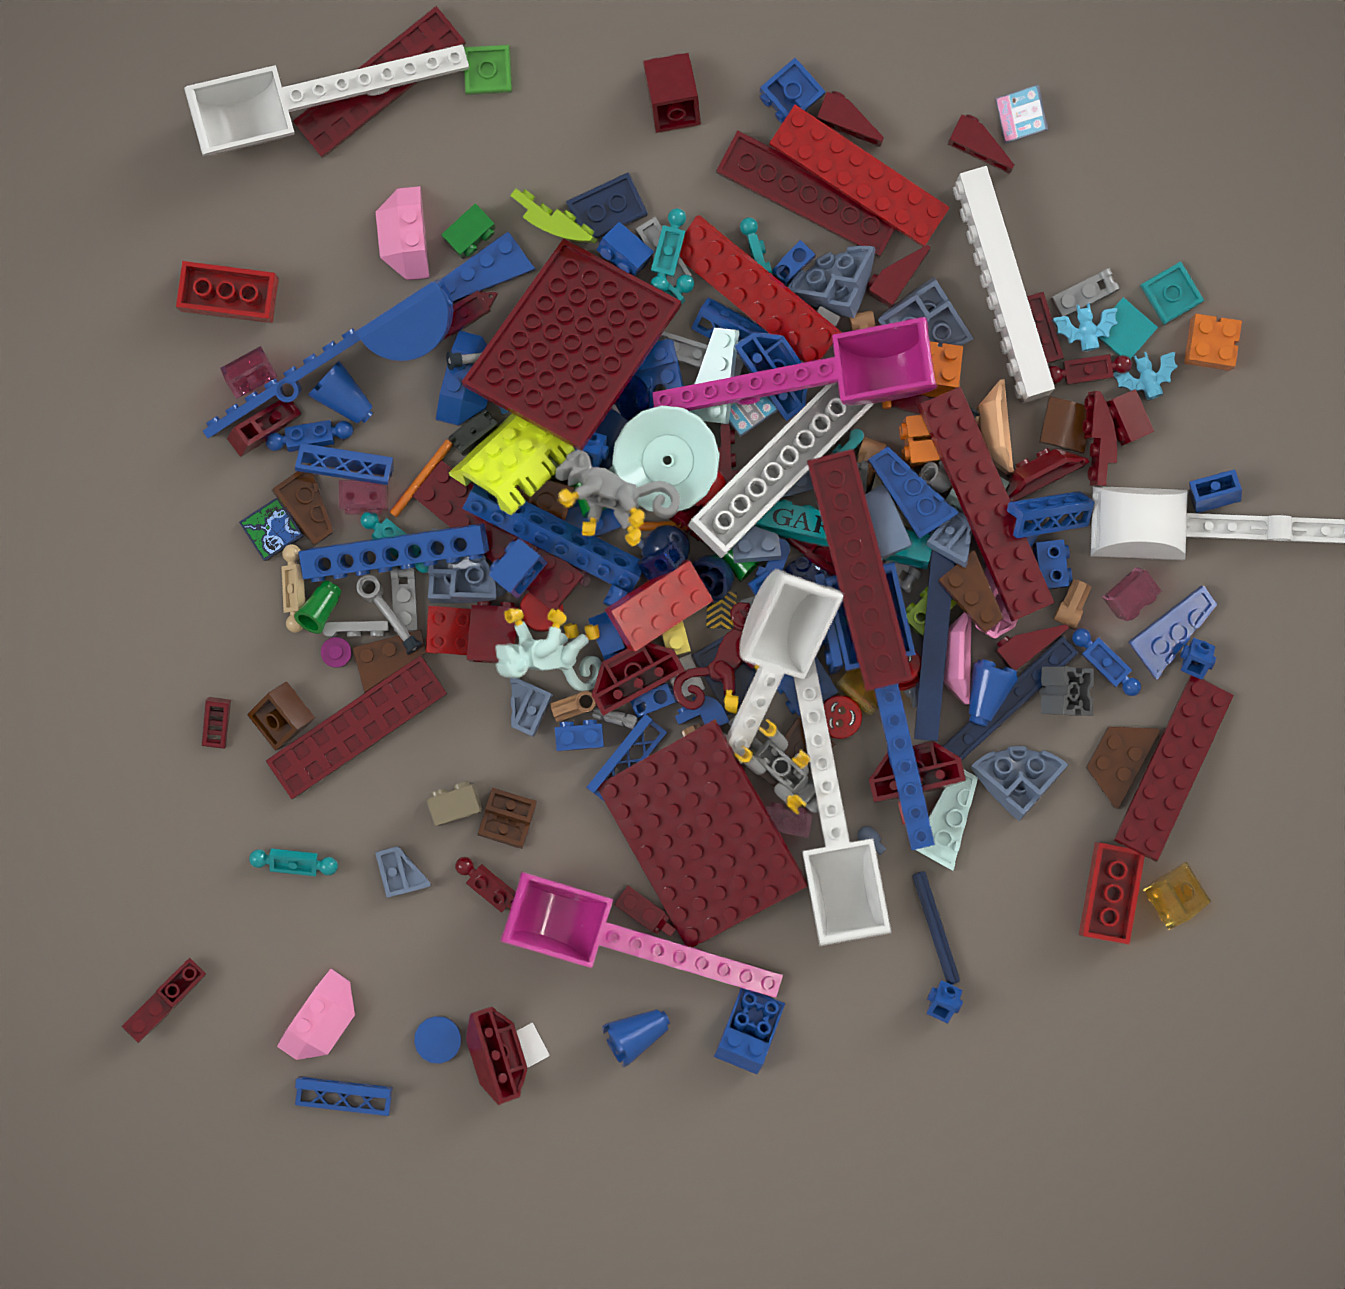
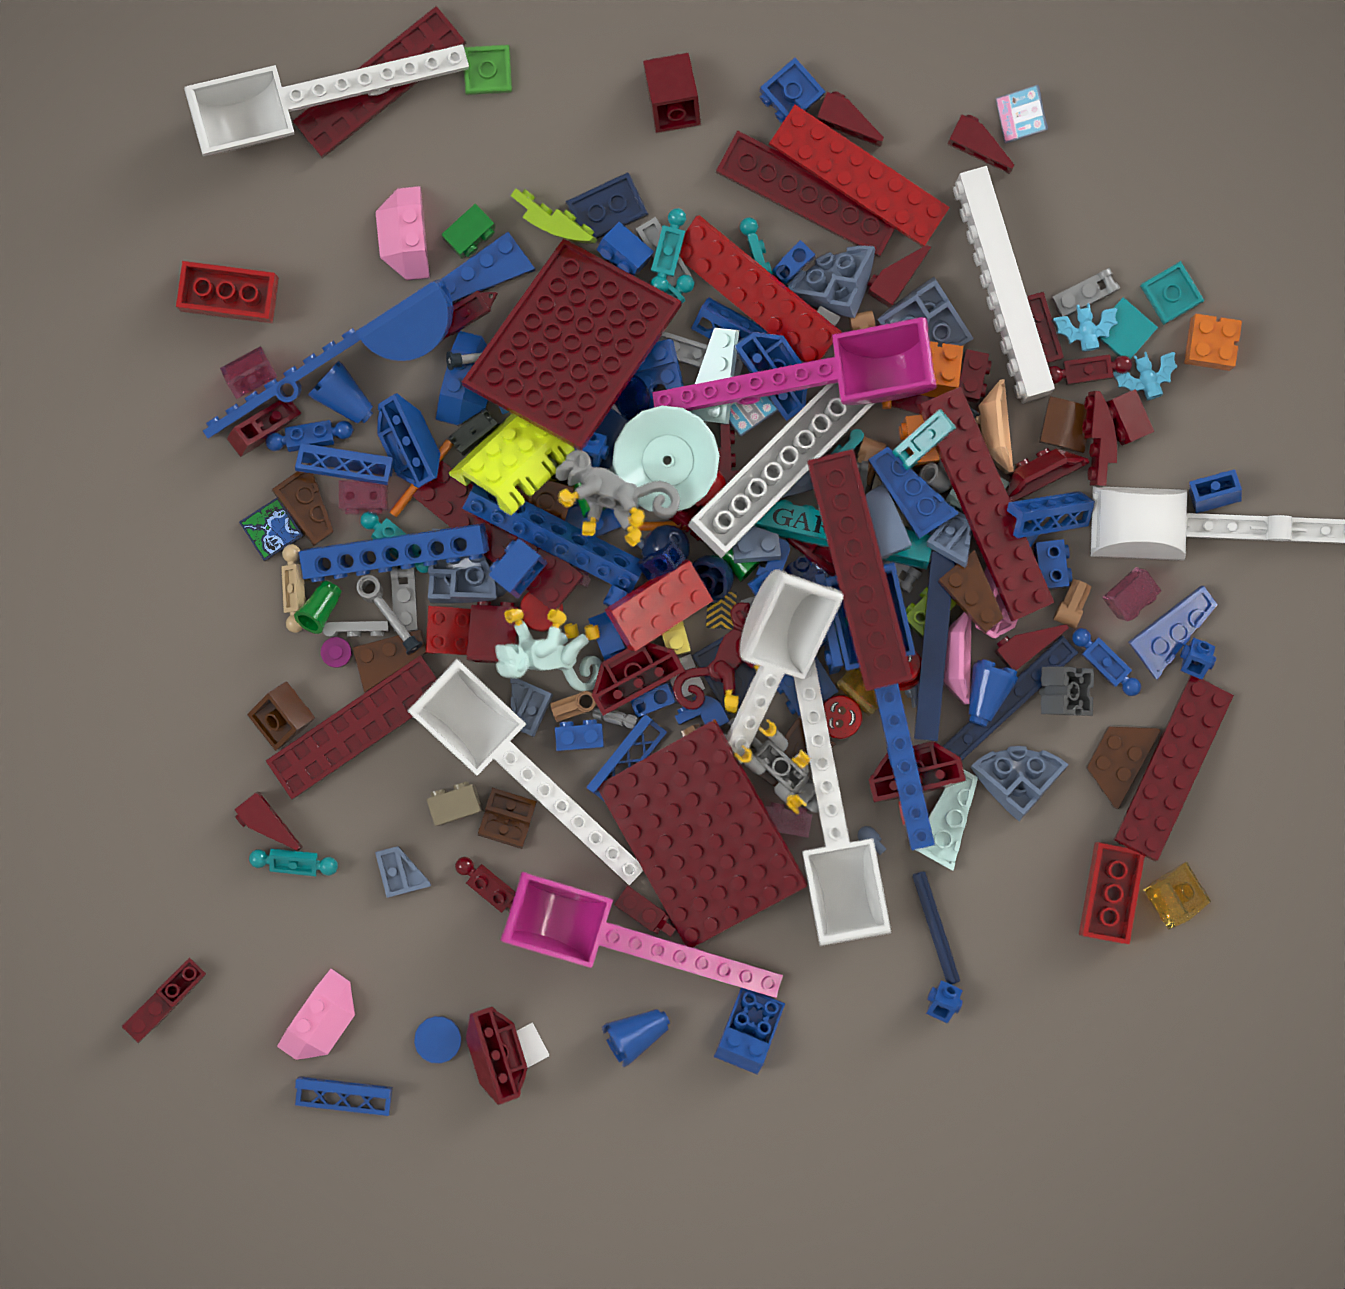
dark red slope [202,697,231,749] -> none
none -> dark red slope [234,792,303,850]
none -> blue wedge [377,393,440,488]
none -> white plate [408,659,643,885]
none -> plate [892,410,956,470]
none -> dark red brick [959,349,992,403]

